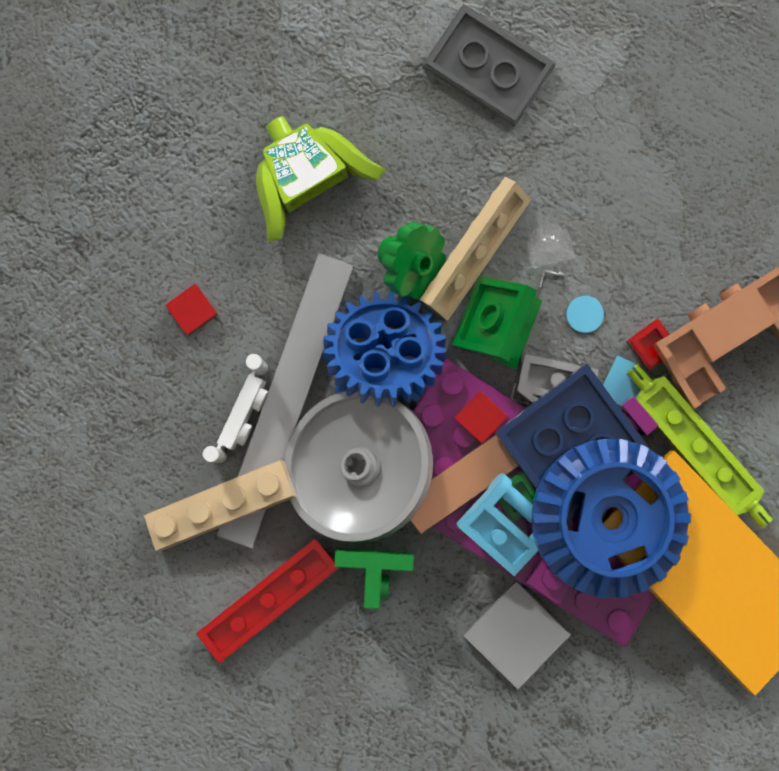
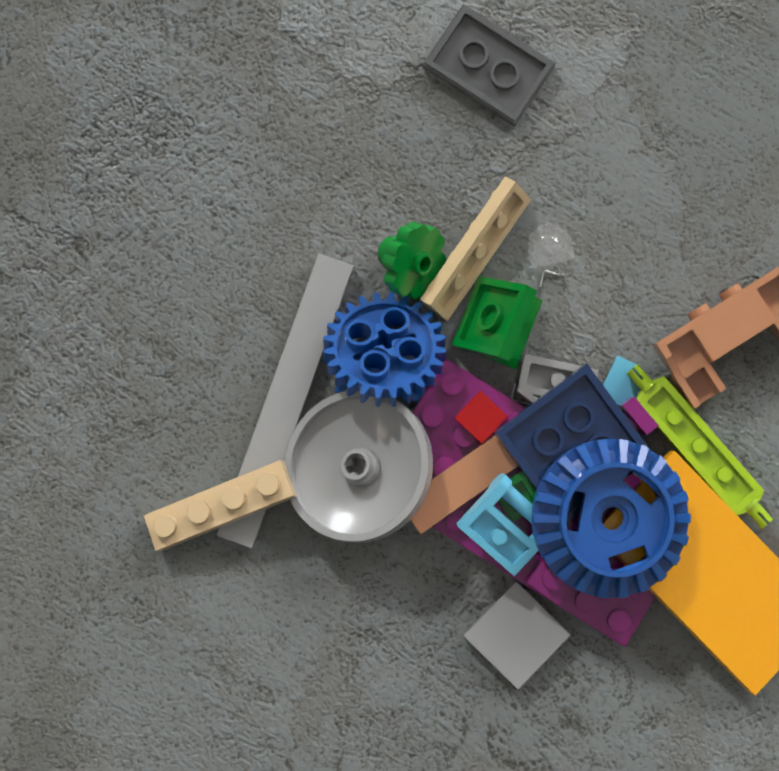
red tile [165,283,219,336] -> none
red plate [196,538,339,663] -> none
white plate [203,354,268,463] -> none
lime torso [255,116,386,242] -> none
green bracket [334,548,414,609] -> none
medium azure piece [566,296,604,333] -> none
red tile [626,318,670,371] -> none

